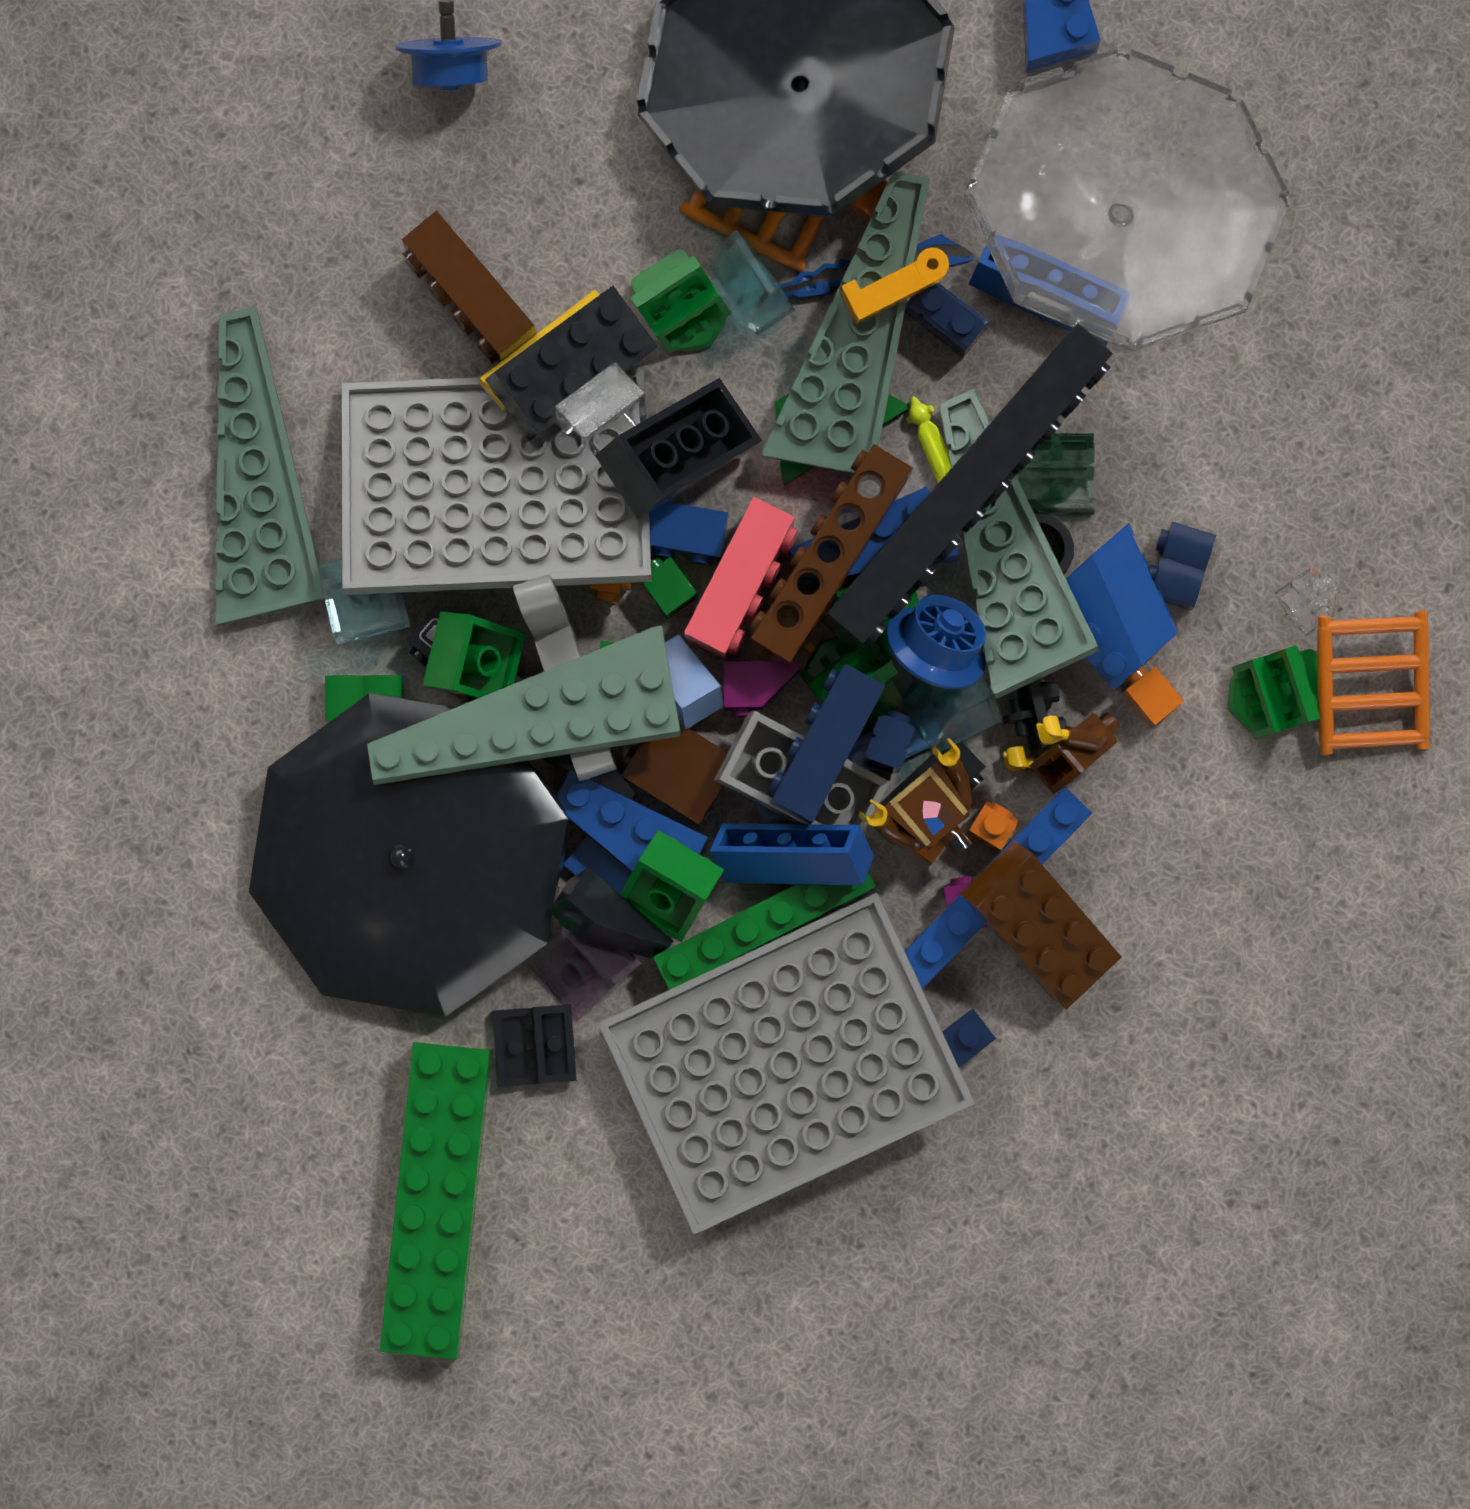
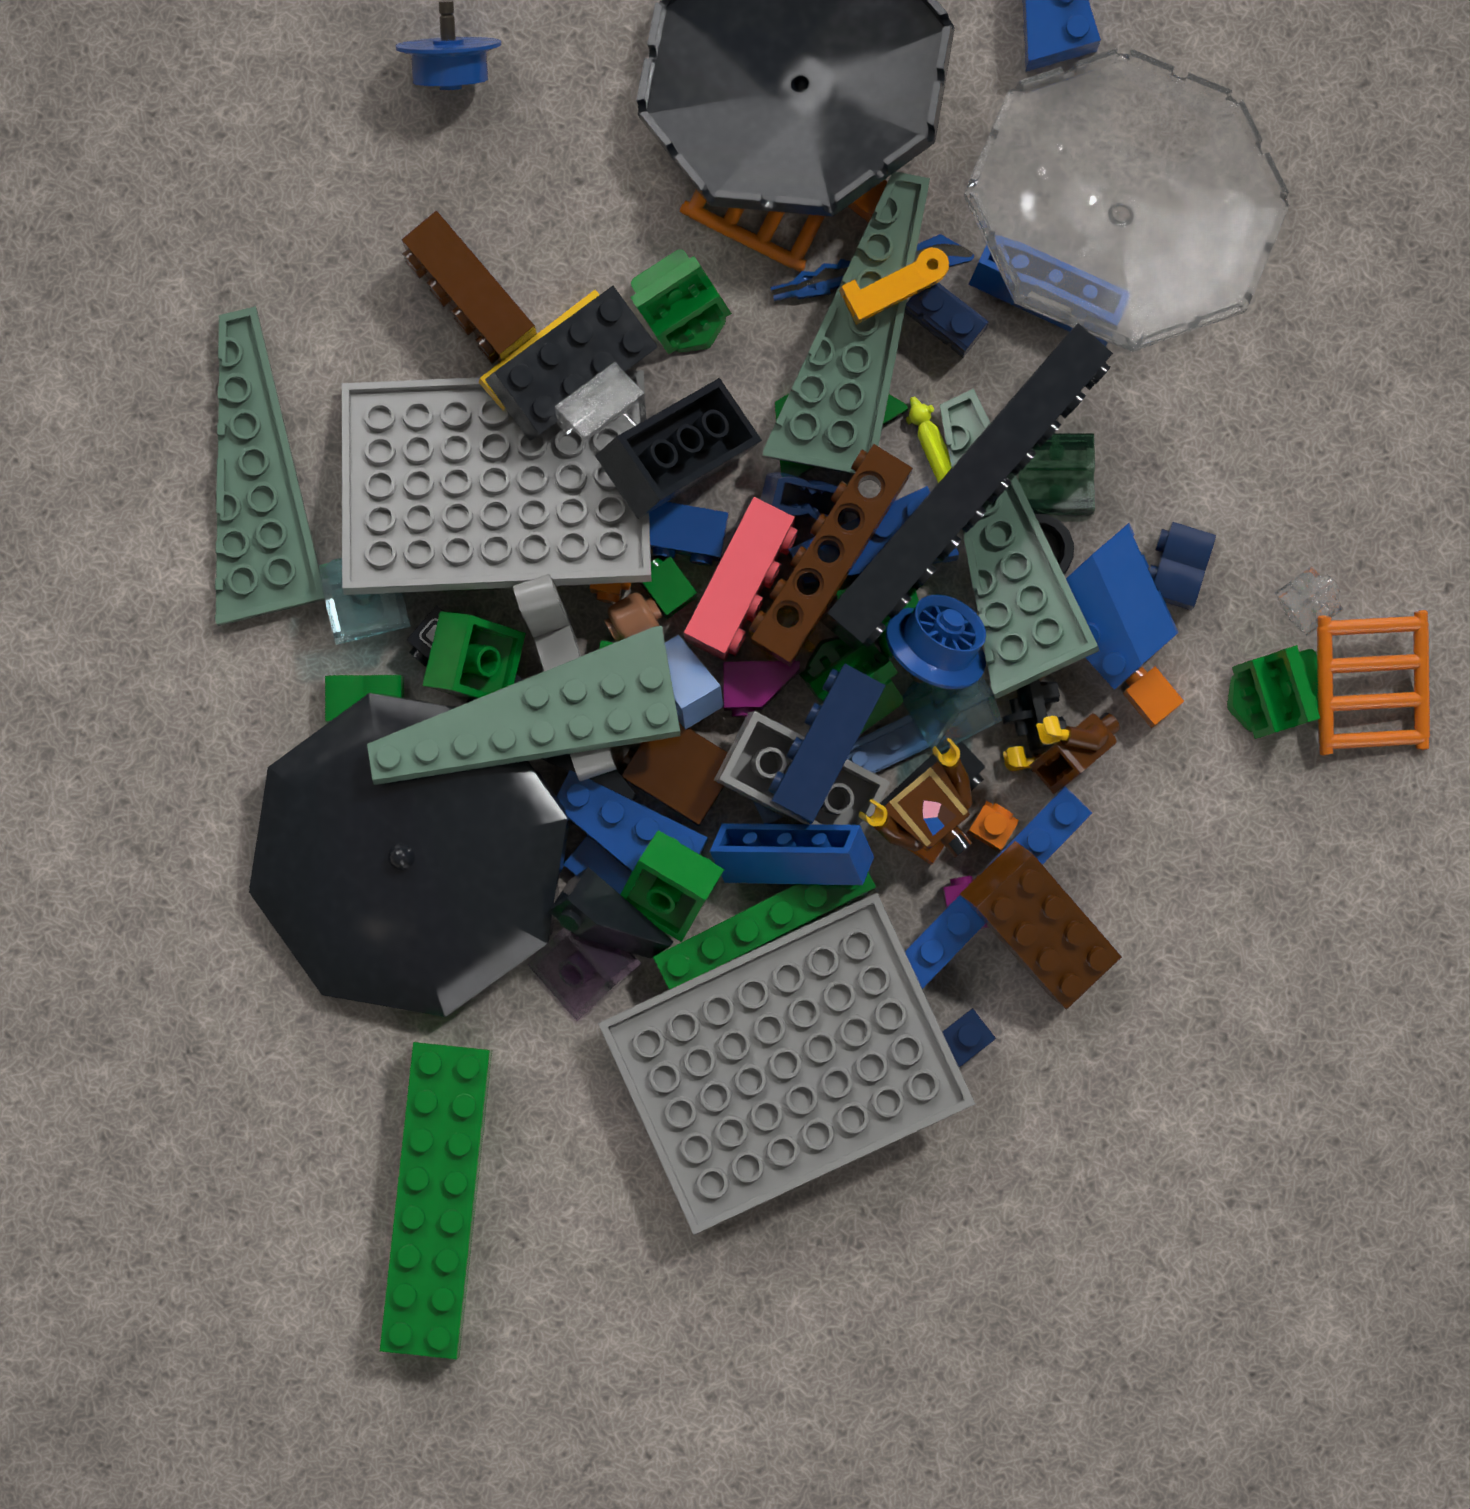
black slope [492,1004,577,1087] -> none
clear light blue slope [710,230,795,336] -> none
dark blue brick [863,710,915,774] -> none
none -> nougat head [604,592,663,642]
none -> dark blue brick [761,472,846,522]

